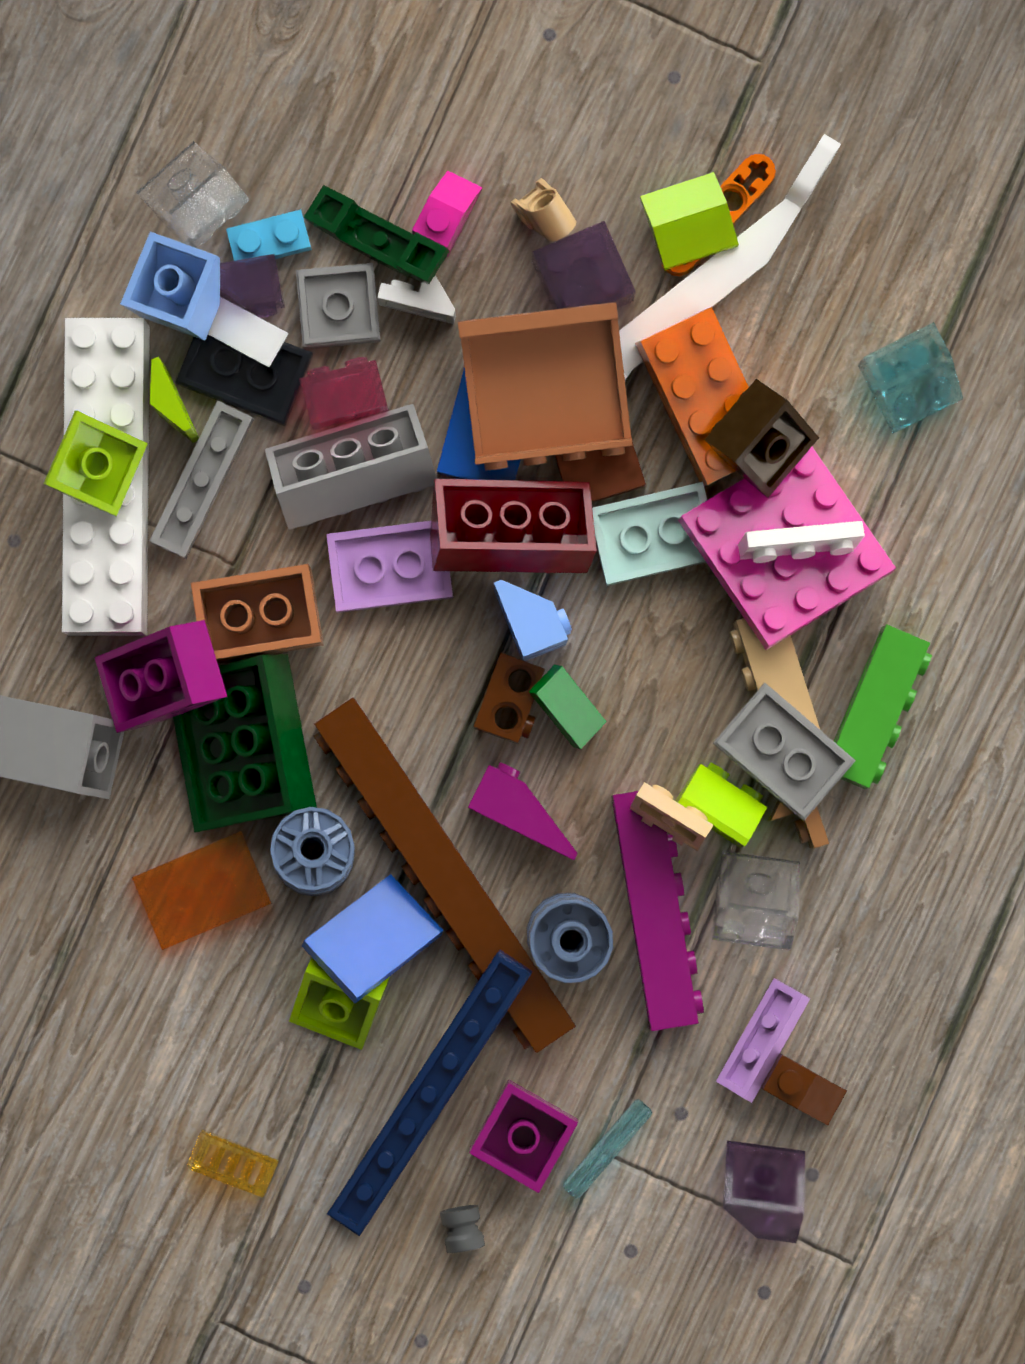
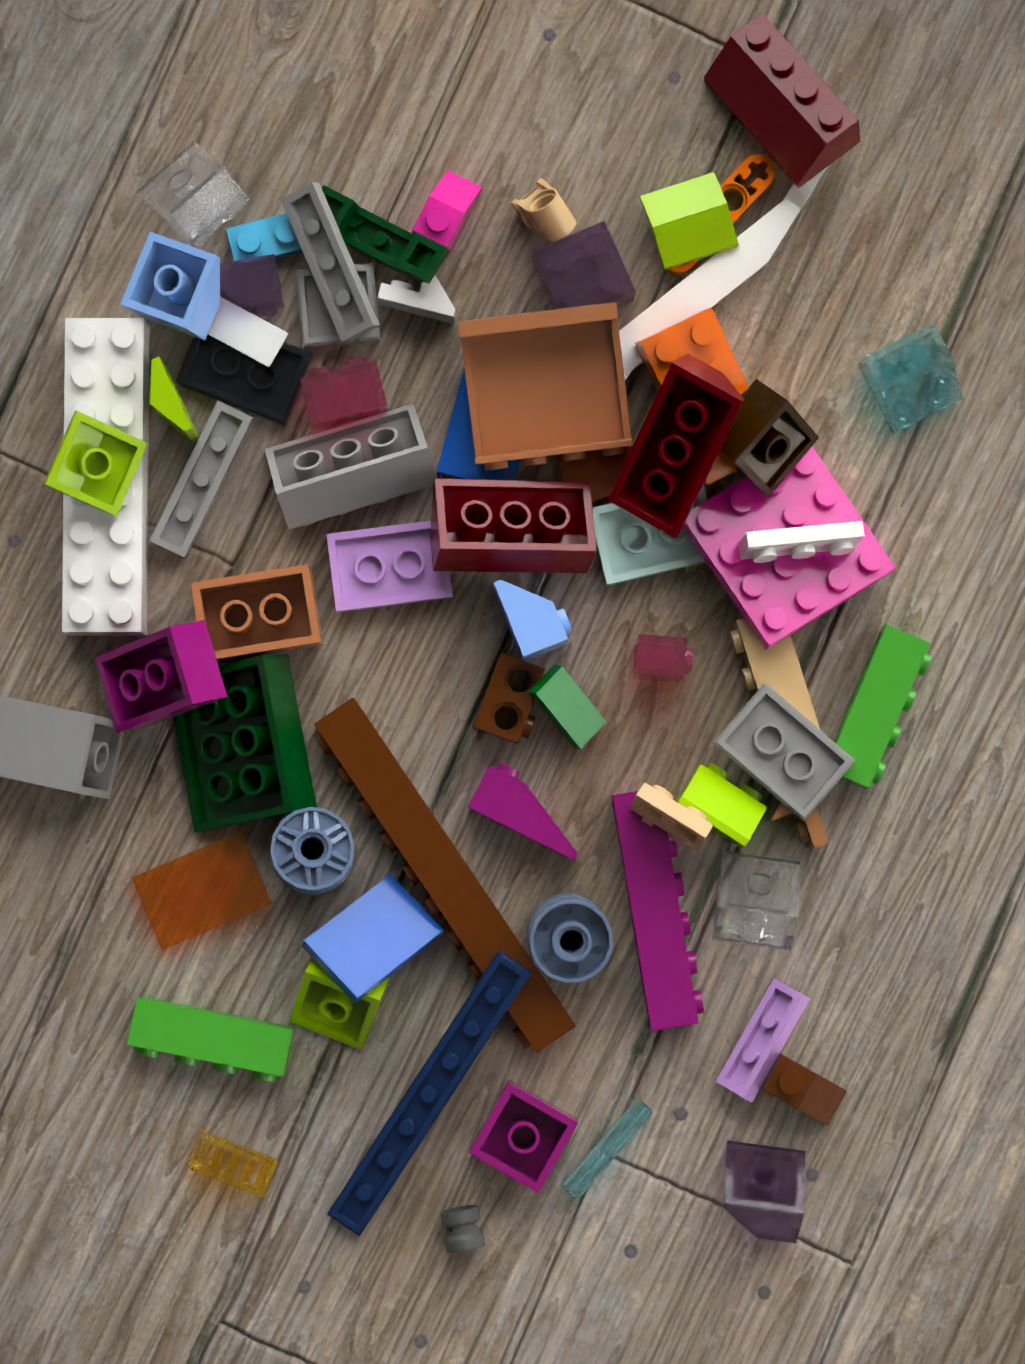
none -> bright green brick [127,996,296,1082]
none -> light grey plate [281,182,380,342]
none -> dark red slope [608,353,745,539]
none -> clear pink brick [632,634,693,683]
none -> dark red slope [704,13,861,188]

